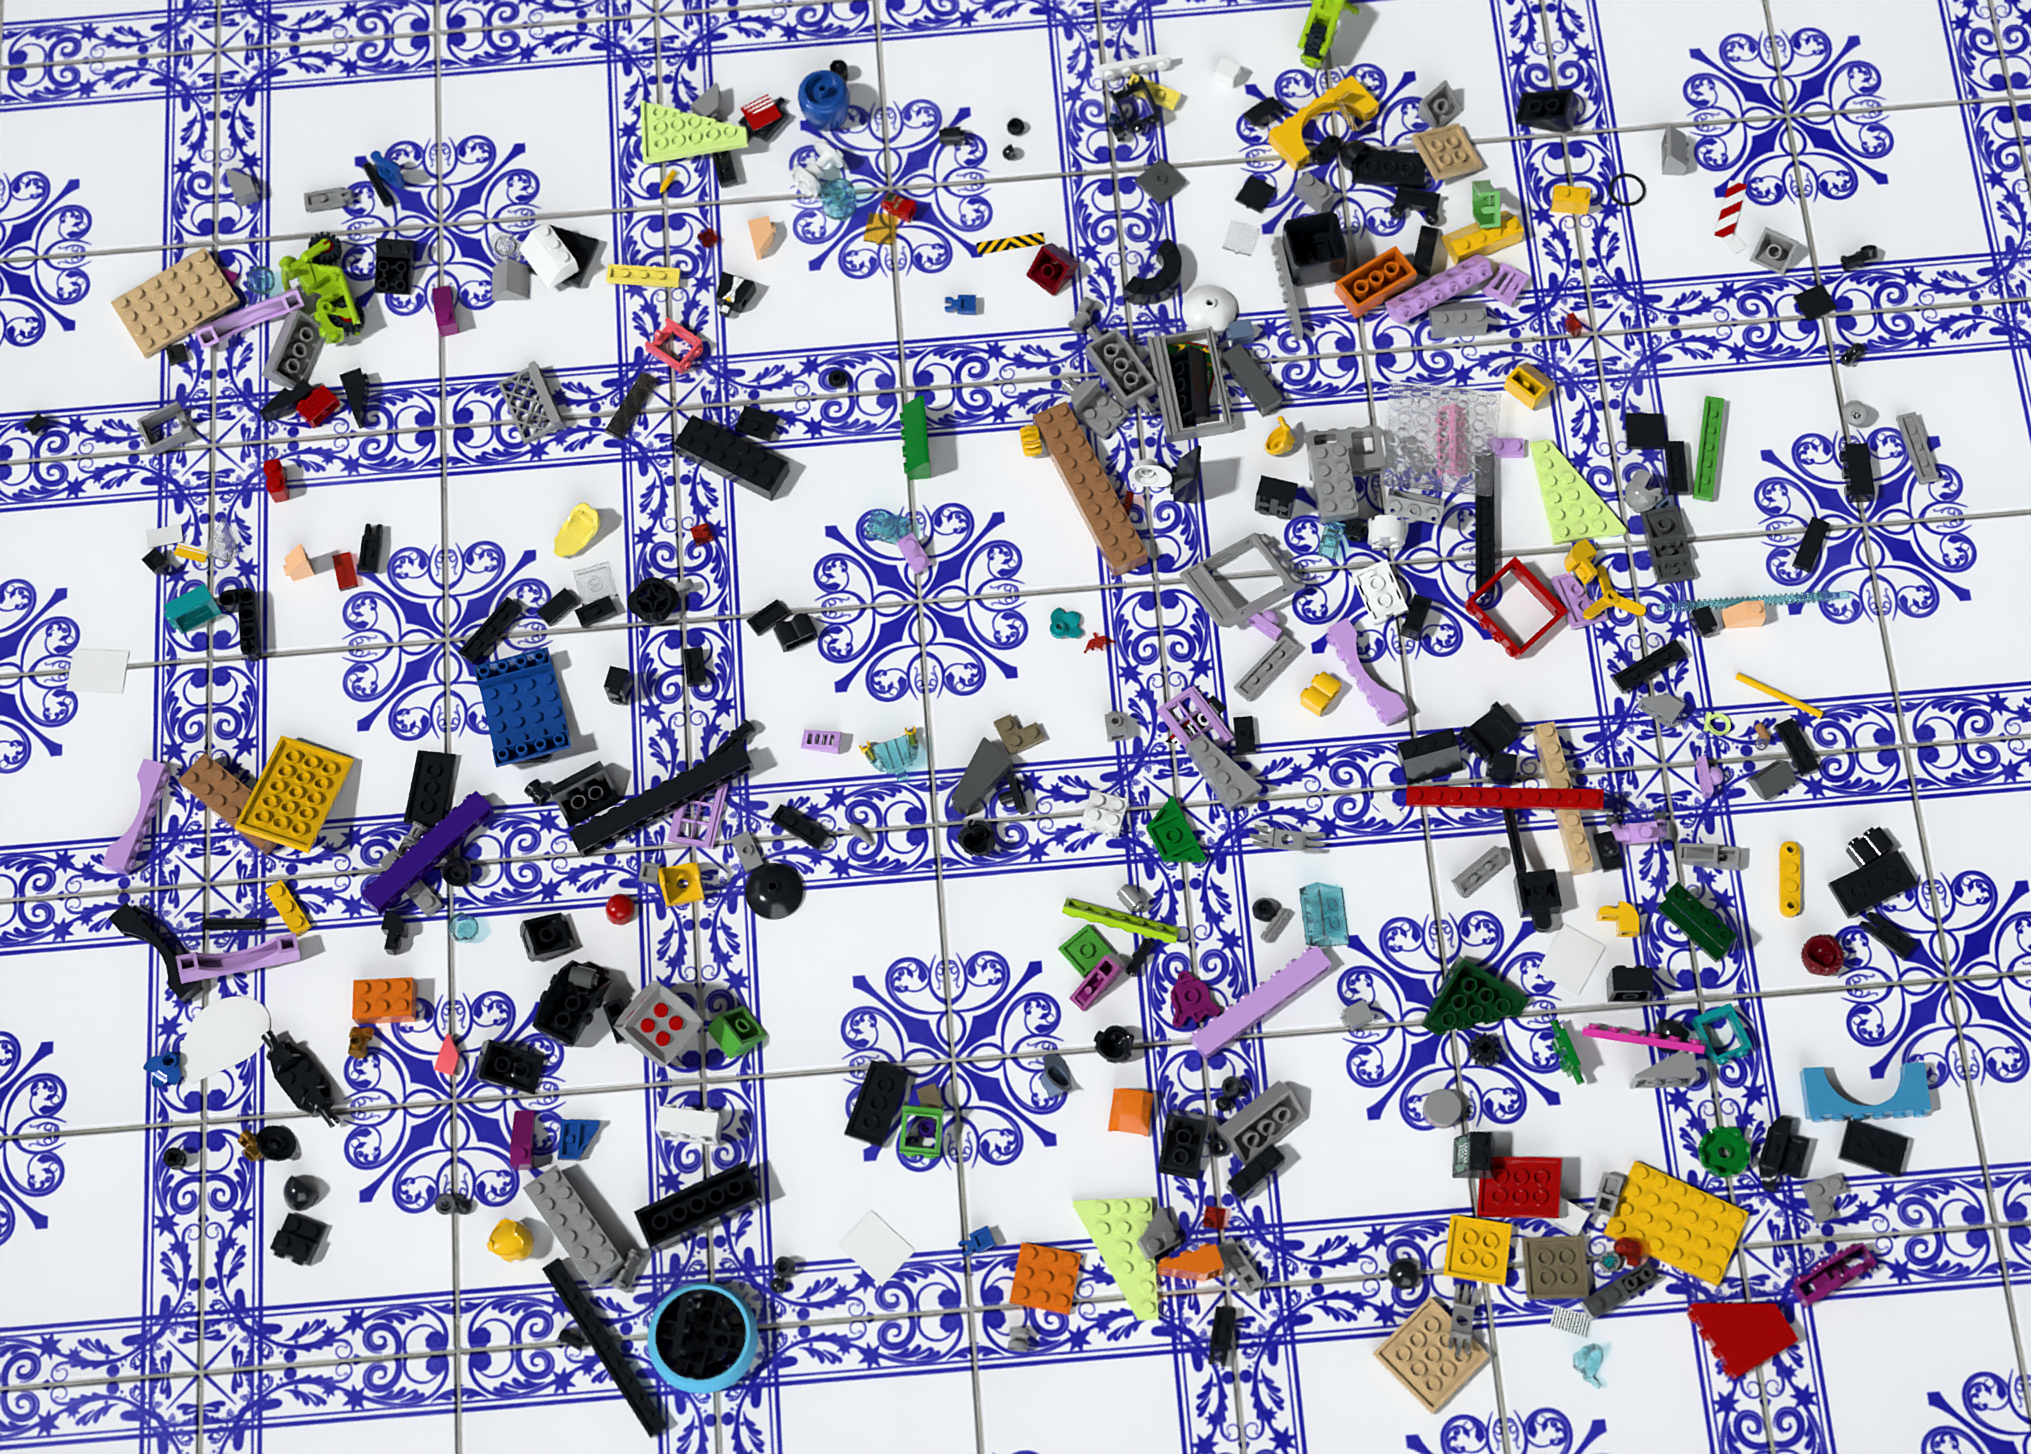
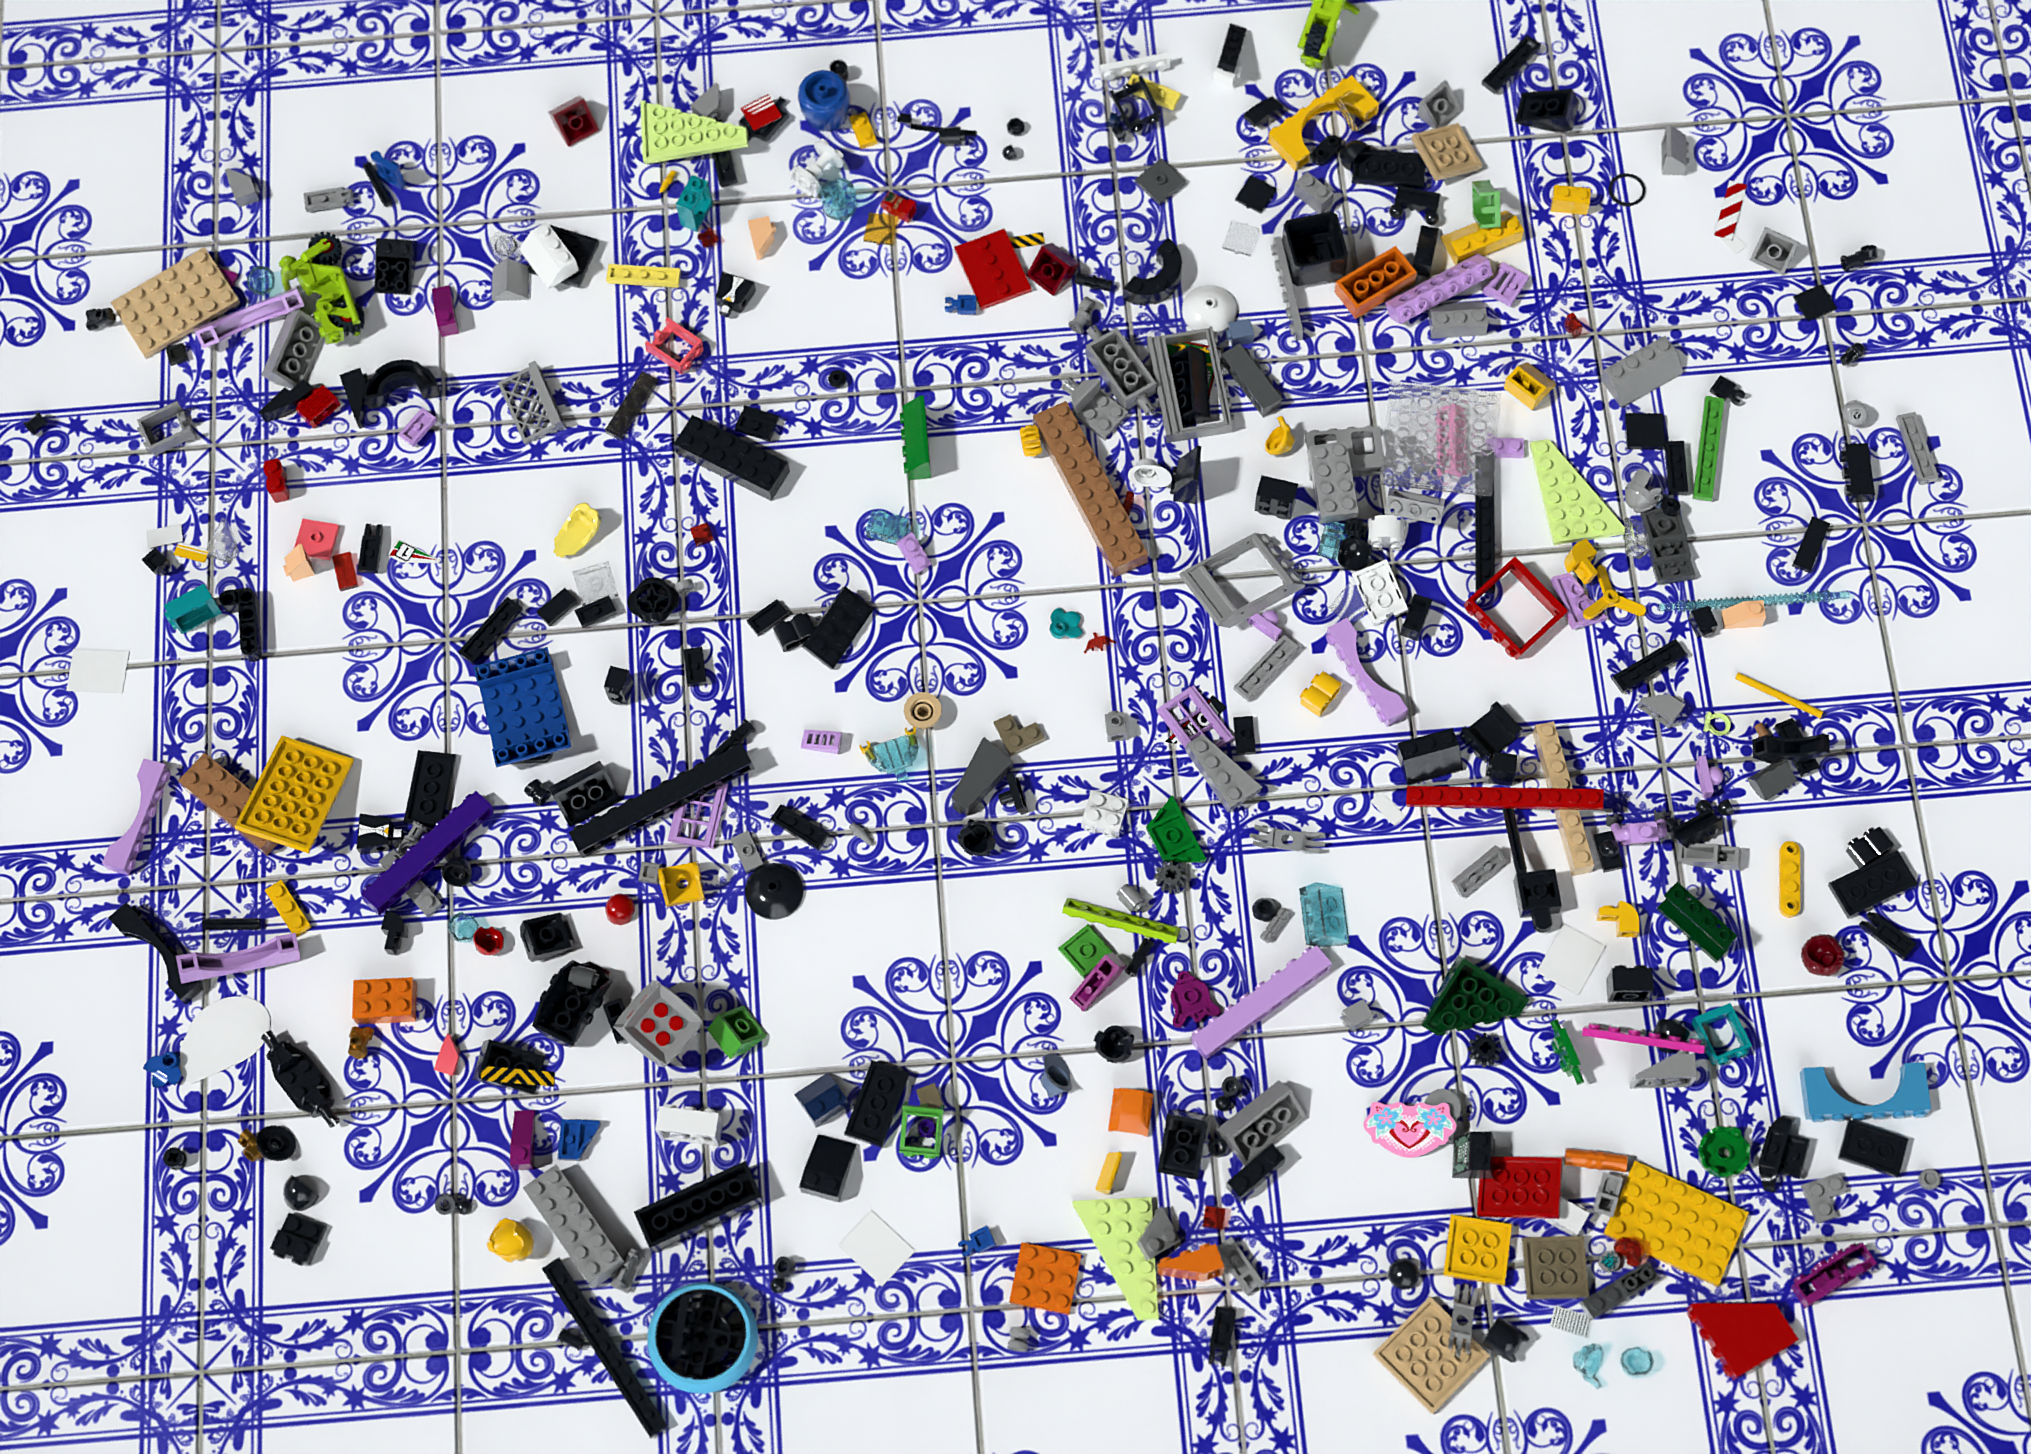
none -> black plate [86,308,116,331]
none -> coral plate [294,519,340,561]
none -> black torso [356,814,404,855]
none -> black brick [364,360,441,409]
none -> sticker [387,539,440,563]
none -> lavender plate [398,408,437,447]
none -> red hair [473,926,504,956]
none -> sticker [481,1066,554,1087]
none -> dark red slope [548,96,600,147]
none -> teal window [676,175,713,232]
none -> dark blue slope [794,1073,849,1127]
none -> black slope [799,1134,857,1203]
none -> black plate [802,586,874,670]
none -> yellow plate [849,111,877,149]
none -> black piece [897,113,977,136]
none -> tan piece [904,692,942,729]
none -> red plate [954,228,1032,310]
none -> black pin [1074,272,1112,292]
none -> yellow slope [1095,1152,1122,1195]
none -> dark grey gear [1154,860,1188,894]
none -> black plate [1217,23,1247,73]
none -> clear piece [1329,582,1374,626]
none -> black helmet [1337,537,1372,571]
none -> sticker [1364,1102,1456,1158]
none -> black plate [1481,35,1541,94]
none -> black piece [1481,1316,1530,1363]
none -> orange axle [1564,1148,1628,1172]
none -> light grey slope [1601,336,1683,408]
none -> clear light blue hair [1620,1347,1654,1378]
none -> clear slope [1624,517,1649,559]
none -> black plate [1661,498,1680,516]
none -> black gear [1664,800,1723,848]
none -> black plate [1709,375,1745,406]
none -> black hinge [1718,799,1734,816]
none -> black arch [1752,733,1830,764]
none -> light grey tile [1918,1169,1940,1190]

